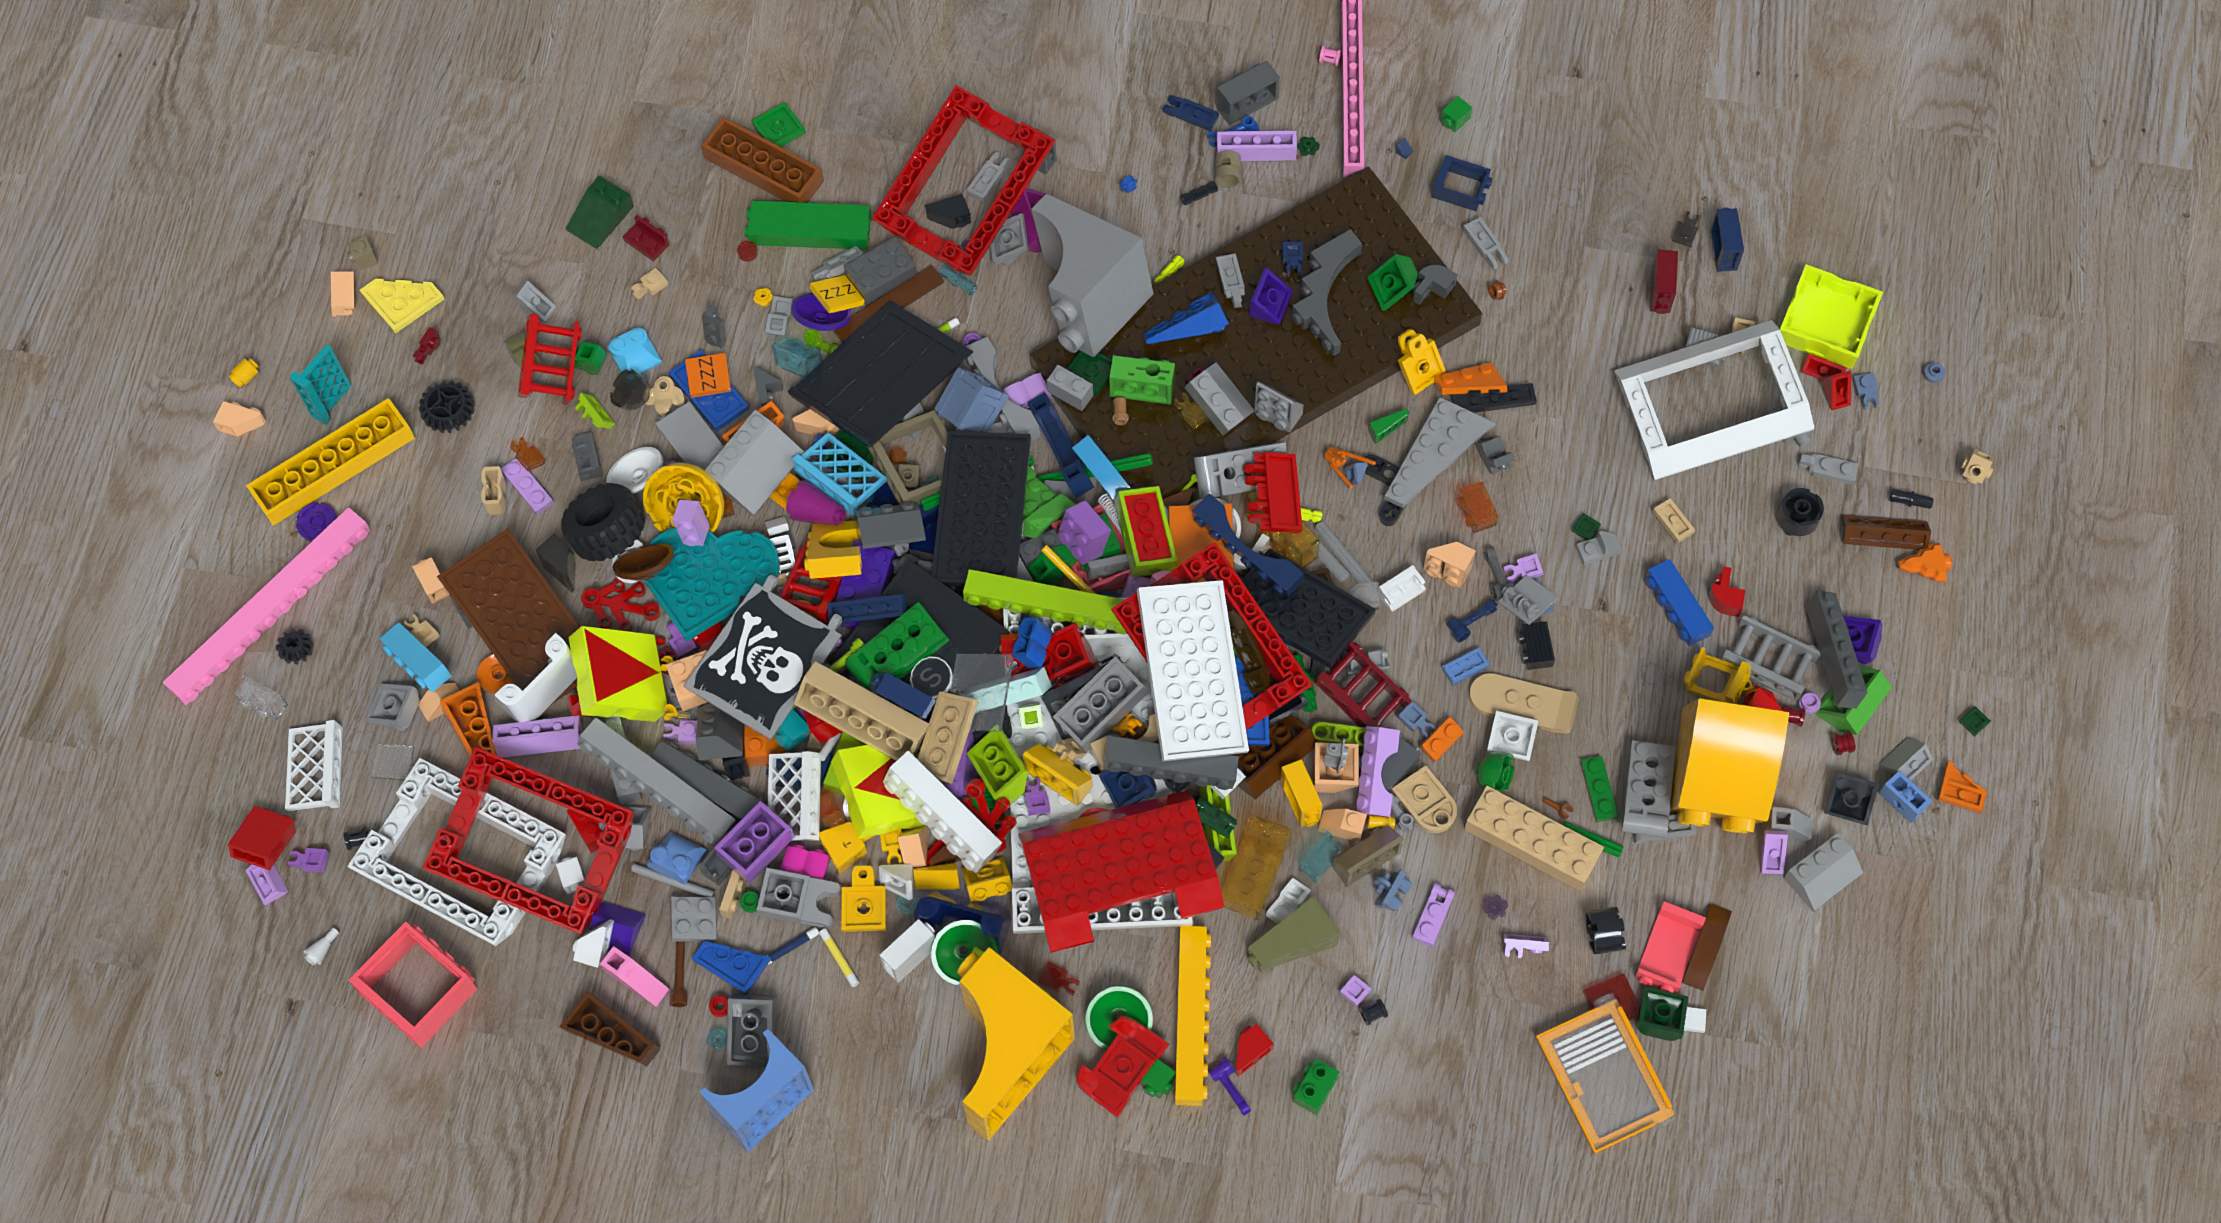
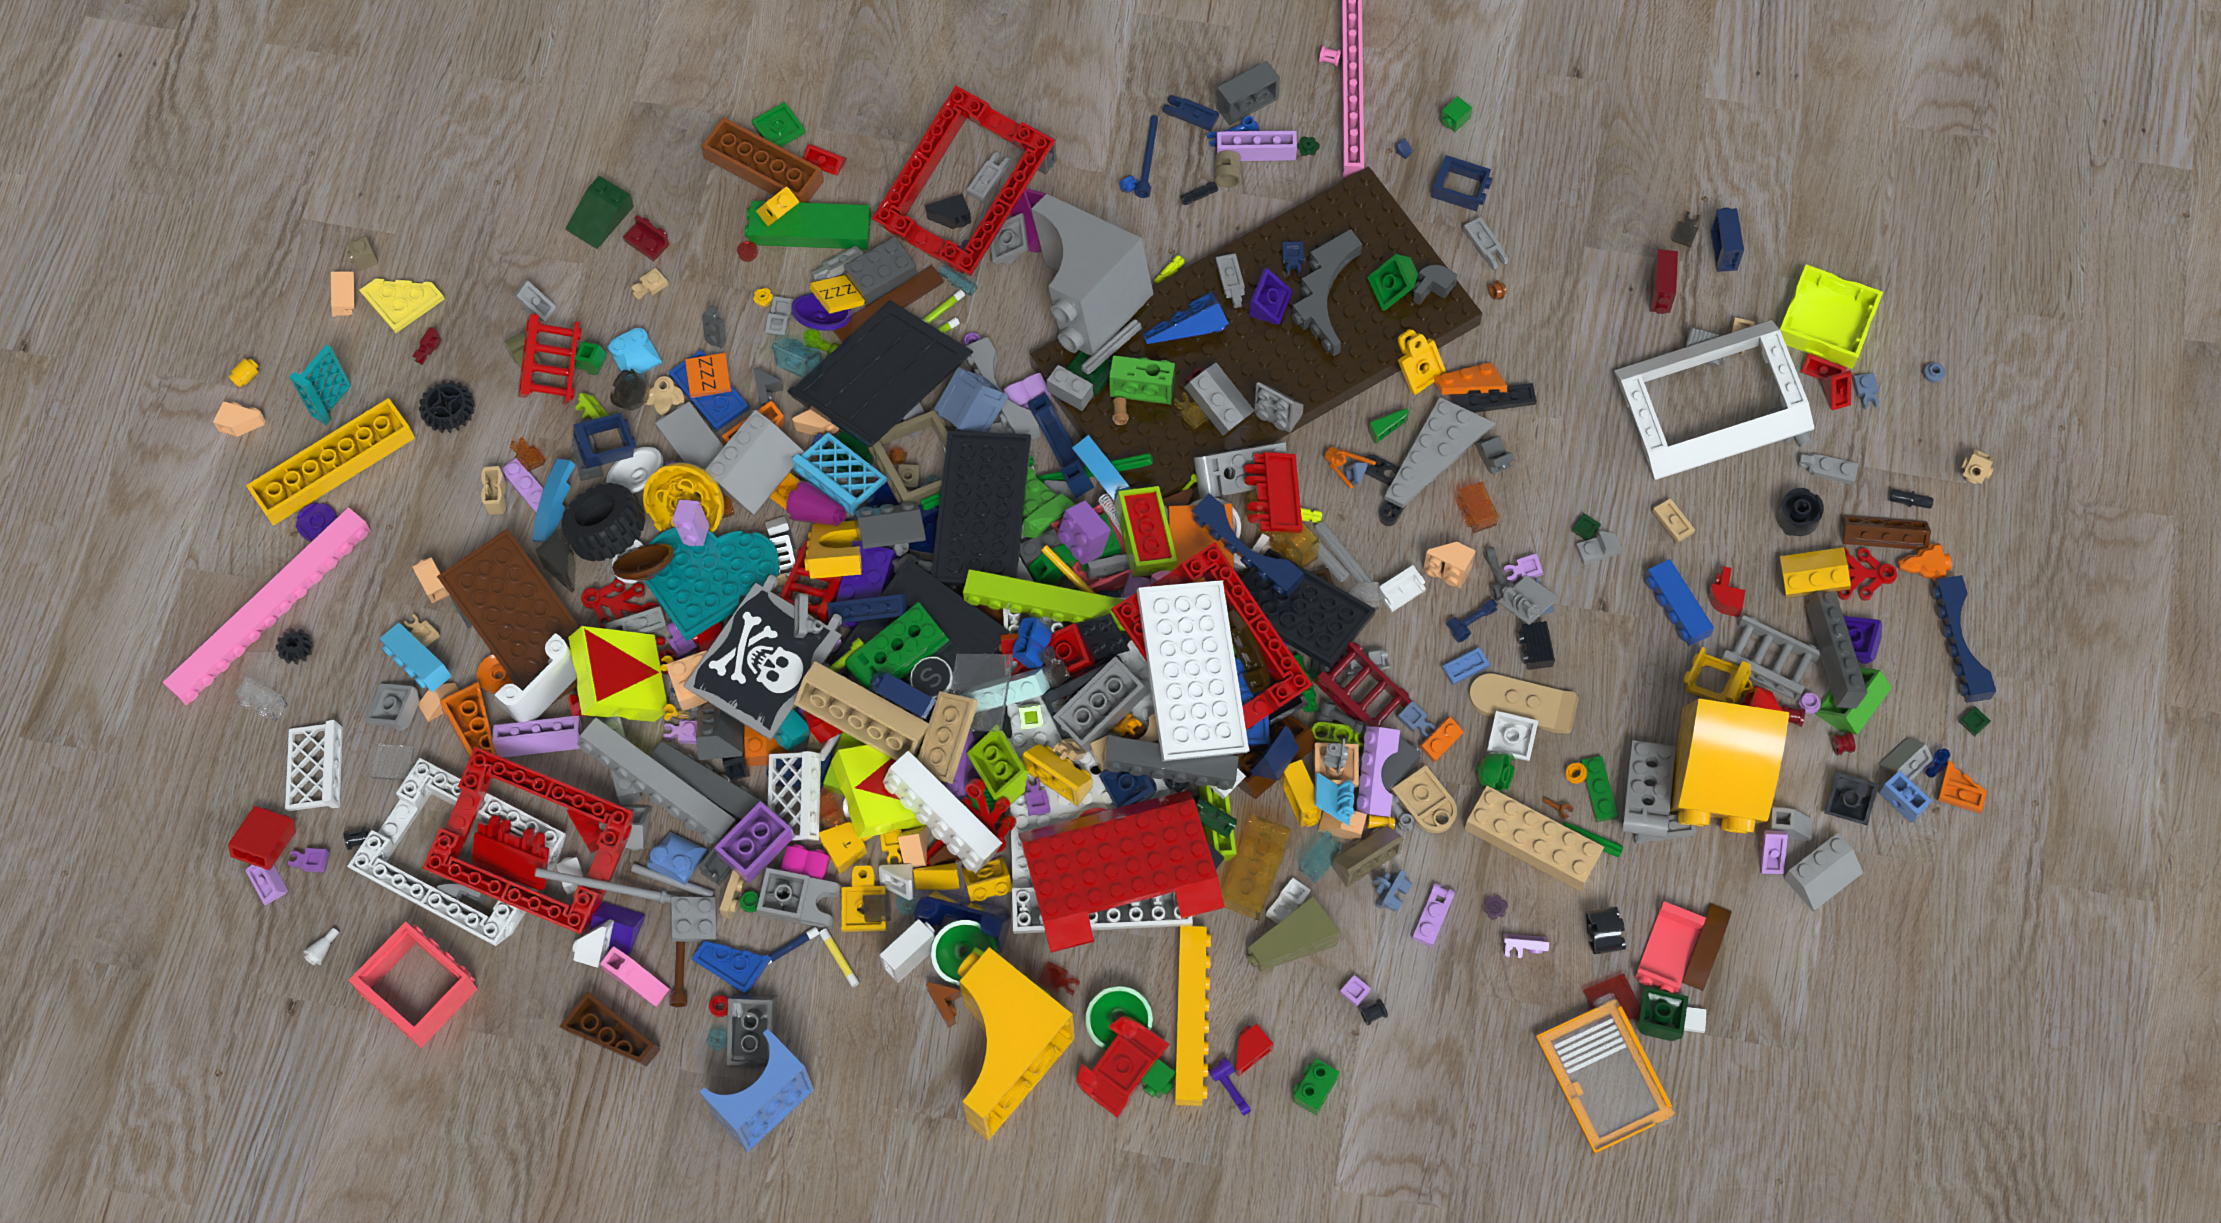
none -> light grey slope [436,884,487,904]
none -> red hinge [471,815,549,891]
none -> dark azure slope [532,459,575,544]
none -> light grey bar [534,868,678,904]
none -> dark blue window [573,413,636,469]
none -> light grey plate [605,606,667,634]
none -> yellow torso [756,186,799,226]
none -> light grey piece [794,593,823,638]
none -> red slope [803,144,847,176]
none -> clear smoke panel [863,894,891,922]
none -> lime bar [922,289,965,324]
none -> dark orange slope [926,982,961,1028]
none -> clear smoke plate [1038,646,1071,688]
none -> black hinge [1076,613,1131,660]
none -> light grey axle [1081,320,1141,374]
none -> dark blue piece [1135,115,1158,198]
none -> dark blue slope [1250,726,1300,780]
none -> medium azure hinge [1315,772,1354,825]
none -> dark grey brick [1316,700,1369,734]
none -> light orange plate [1565,762,1587,784]
none -> yellow slope [1780,547,1851,598]
none -> red plant [1838,548,1897,601]
none -> clear blue arm [1925,748,1950,778]
none -> dark blue arch [1931,575,1996,703]

